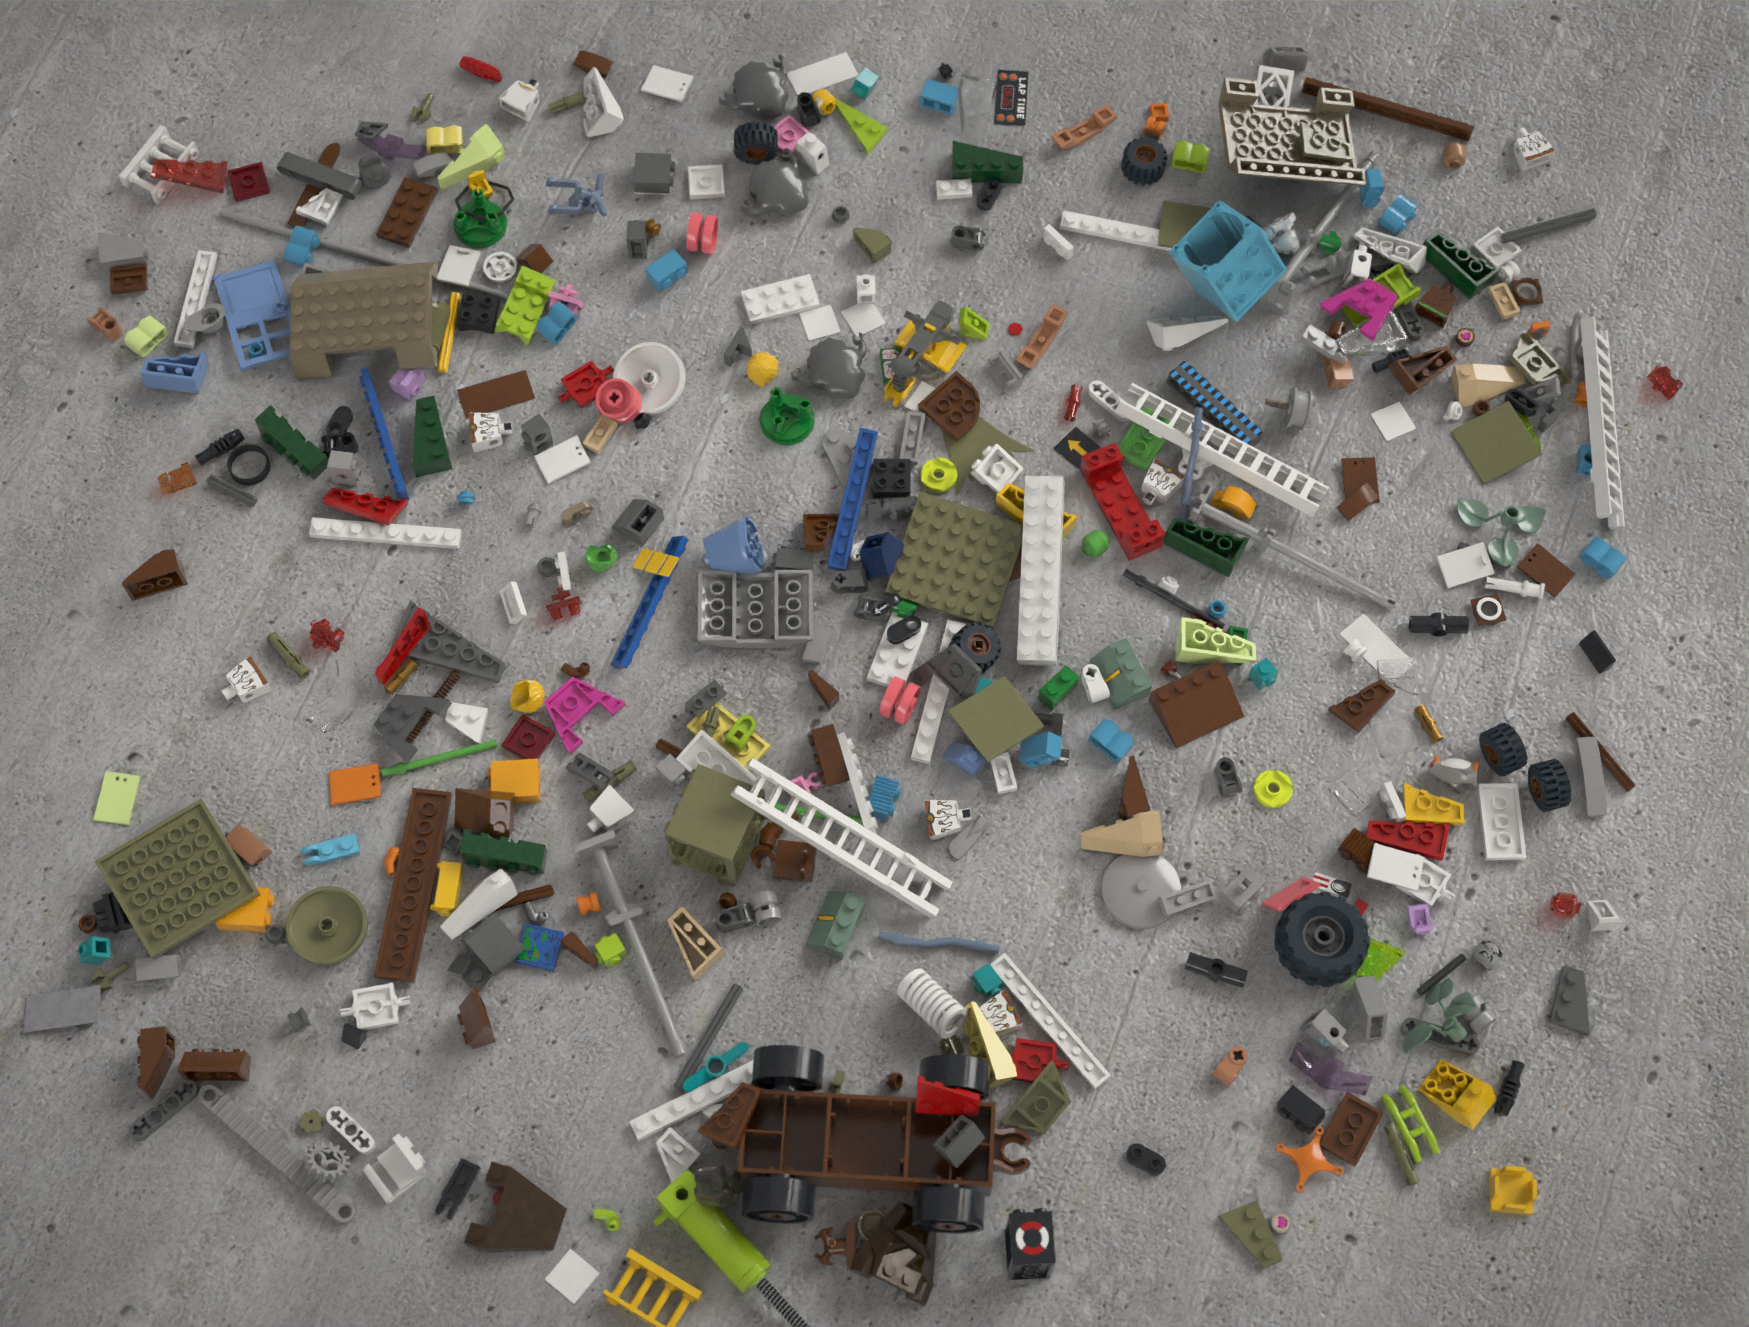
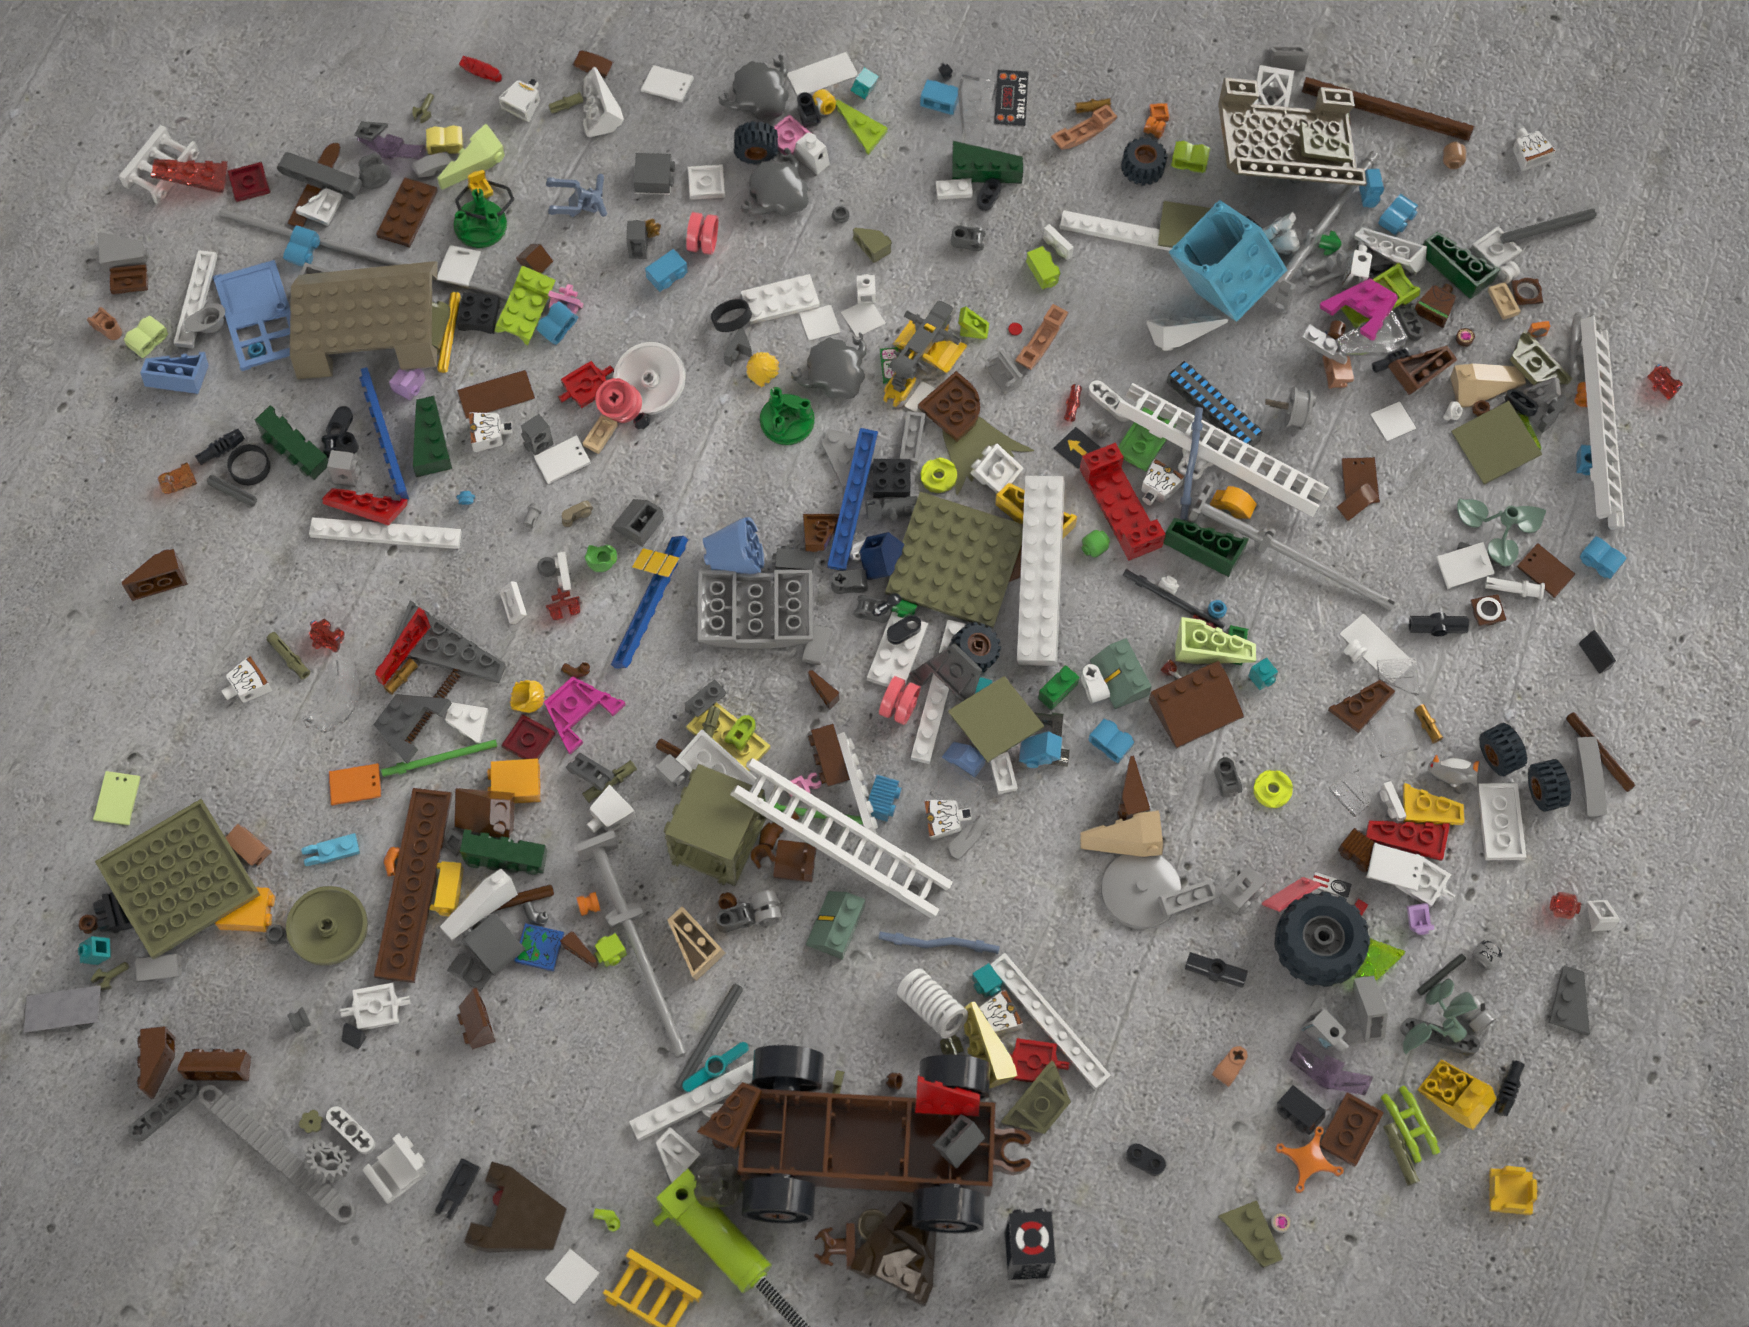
white wheel [483,252,517,284] -> none
none -> black tyre [711,299,752,332]
none -> lime brick [1026,246,1060,290]
none -> pearl gold pin [1075,98,1111,114]

